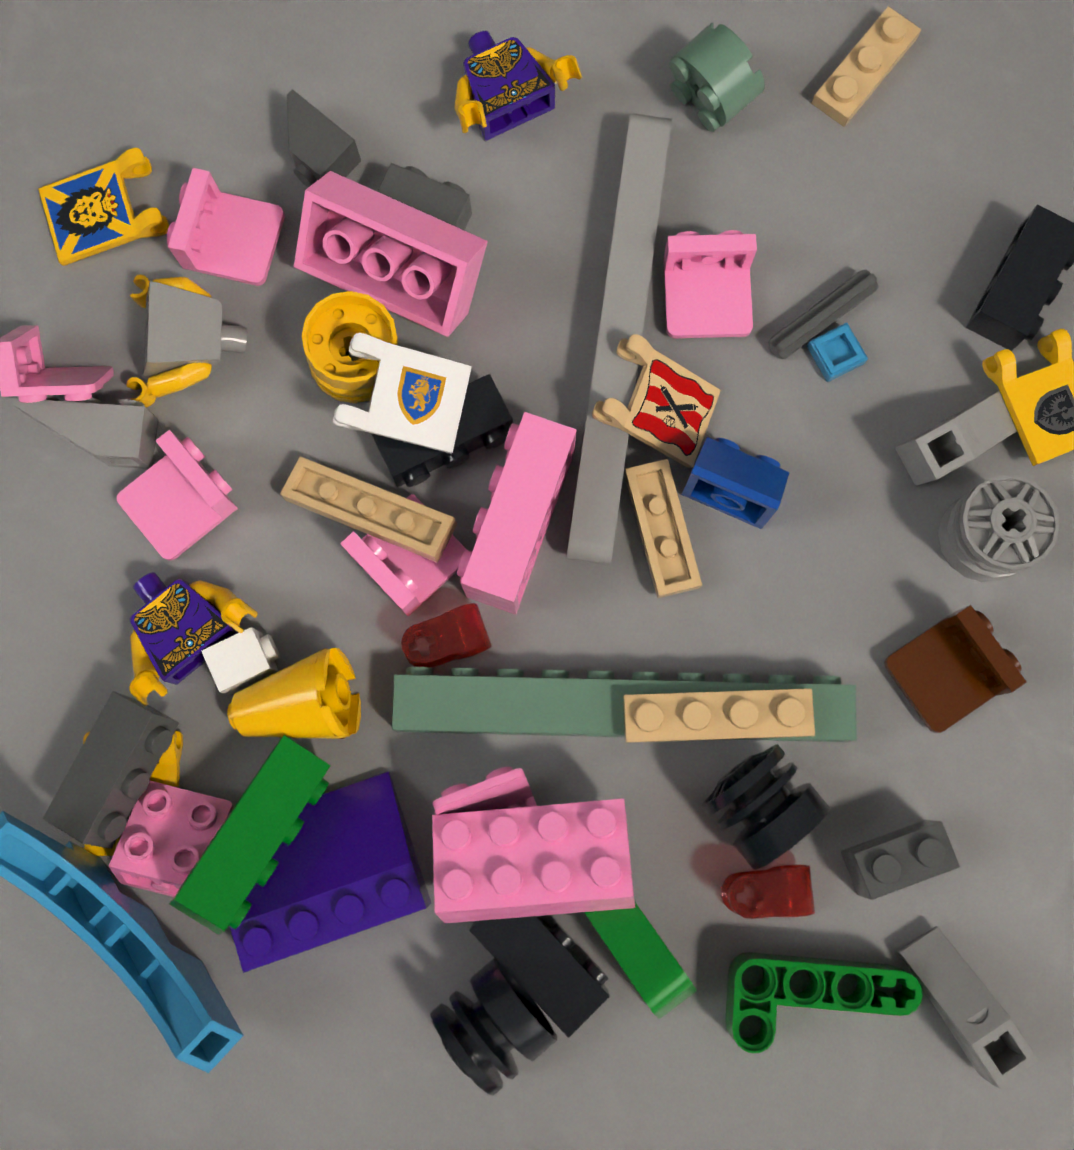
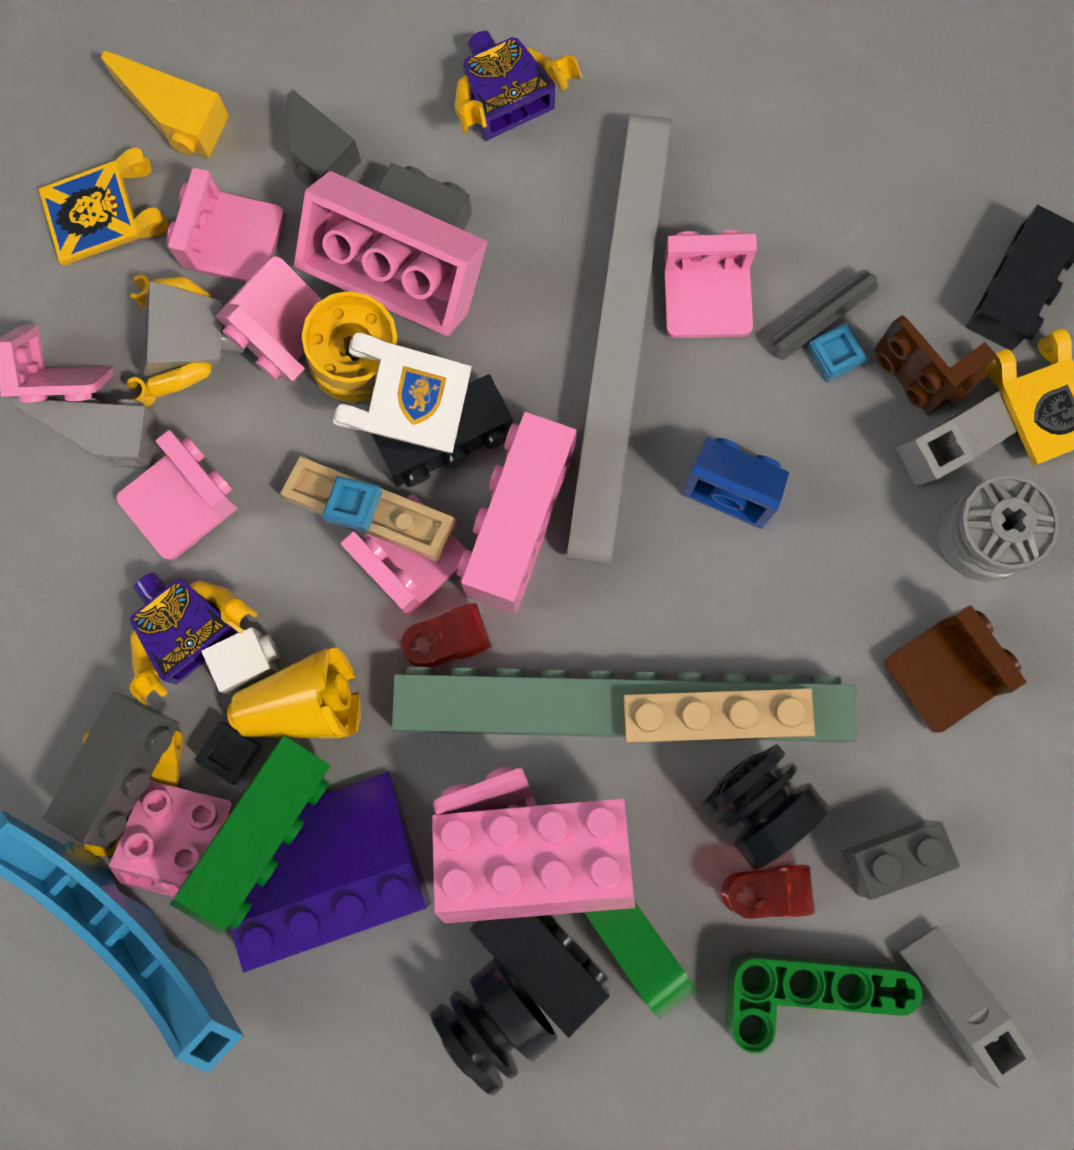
tan flag [592,334,721,468] -> none
tan plate [624,459,702,599] -> none
sand green brick [668,23,765,132] -> none
tan plate [811,6,922,127] -> none
none -> yellow slope [101,50,229,158]
none -> black plate [194,721,262,785]
none -> bright pink bracket [215,257,322,381]
none -> dark azure tile [322,476,382,532]
none -> reddish brown bracket [875,315,997,415]

